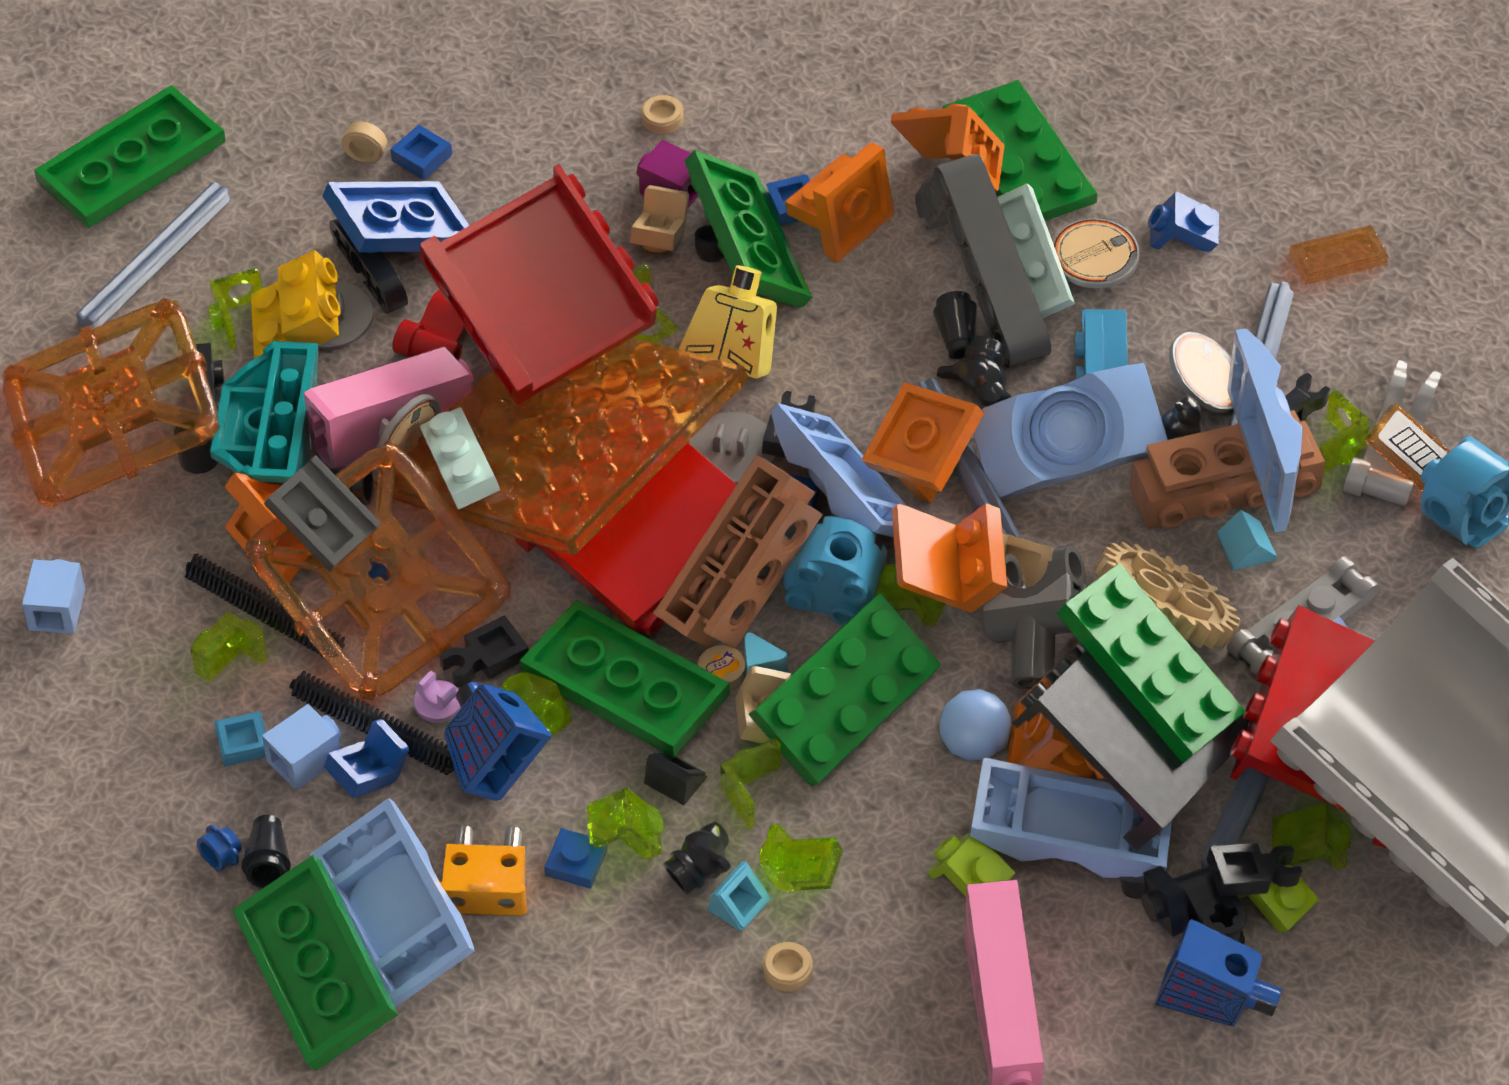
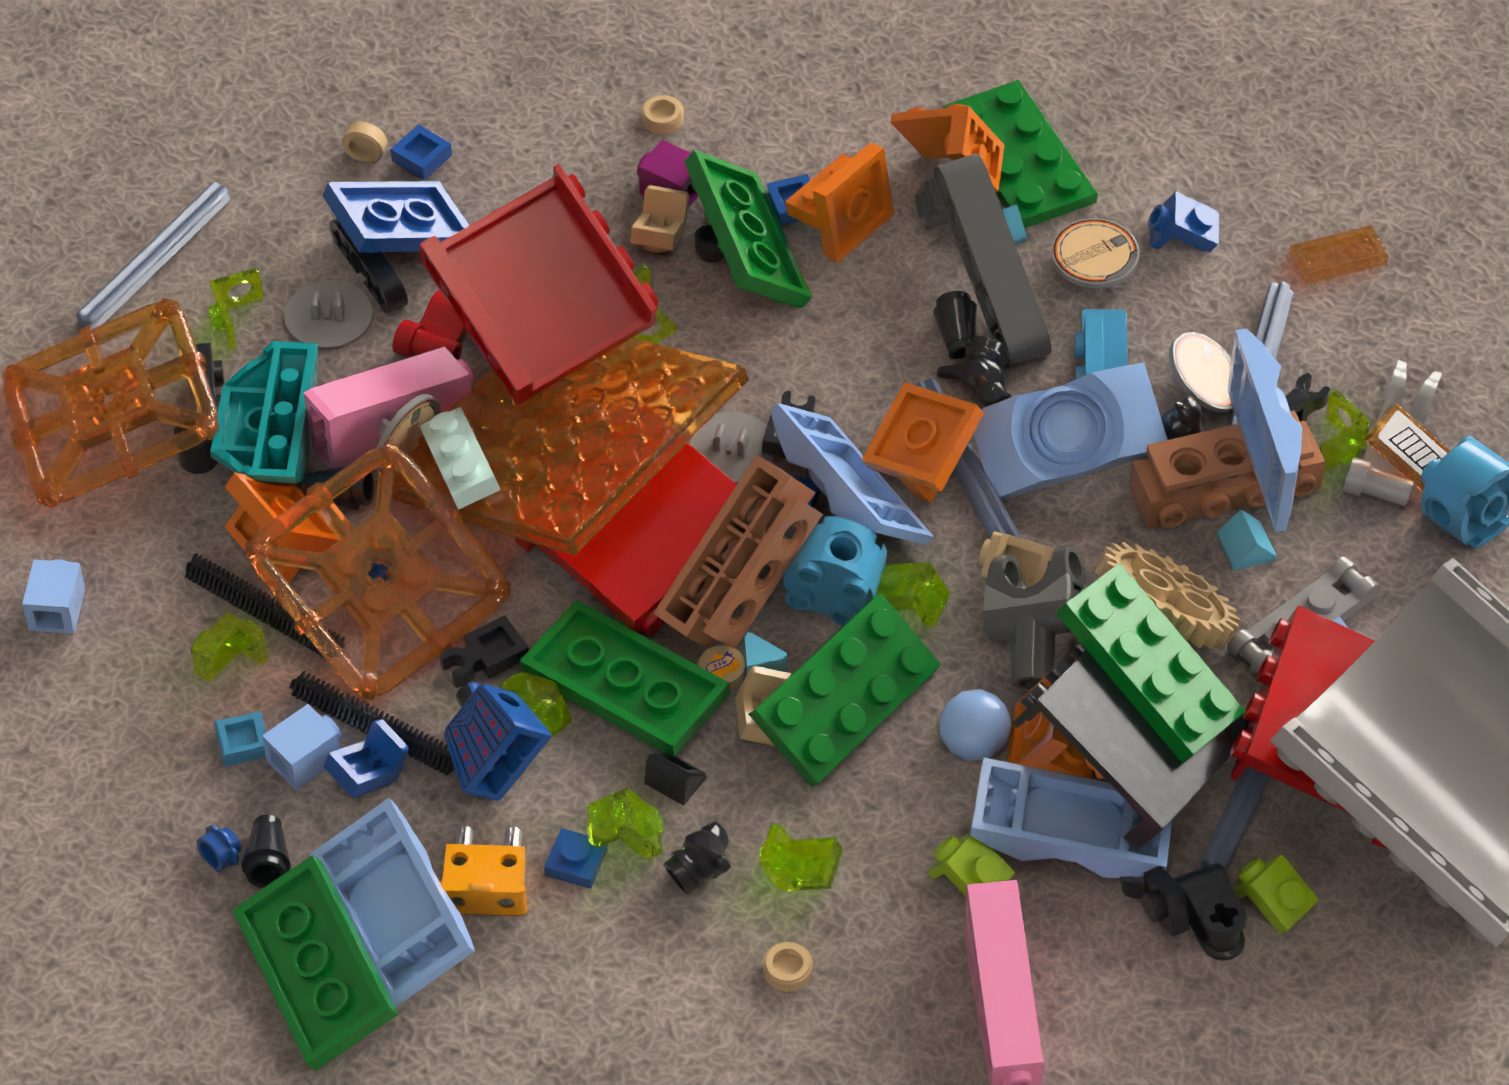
green plate [34,85,226,228] -> none
yellow plate [251,250,341,359] -> none
dark grey plate [264,455,381,572] -> none
lavender plate [414,671,461,723] -> none
light yellow torso [678,266,777,379] -> none
medium azure slope [707,861,771,932] -> none
clear neon green bracket [720,738,781,829] -> none
orange bracket [892,503,1007,613] -> none
light aqua plate [997,184,1075,318] -> none
blue torso [1155,919,1282,1027] -> none
black plate [1206,843,1302,897] -> none
clear neon green bracket [1272,804,1351,869] -> none

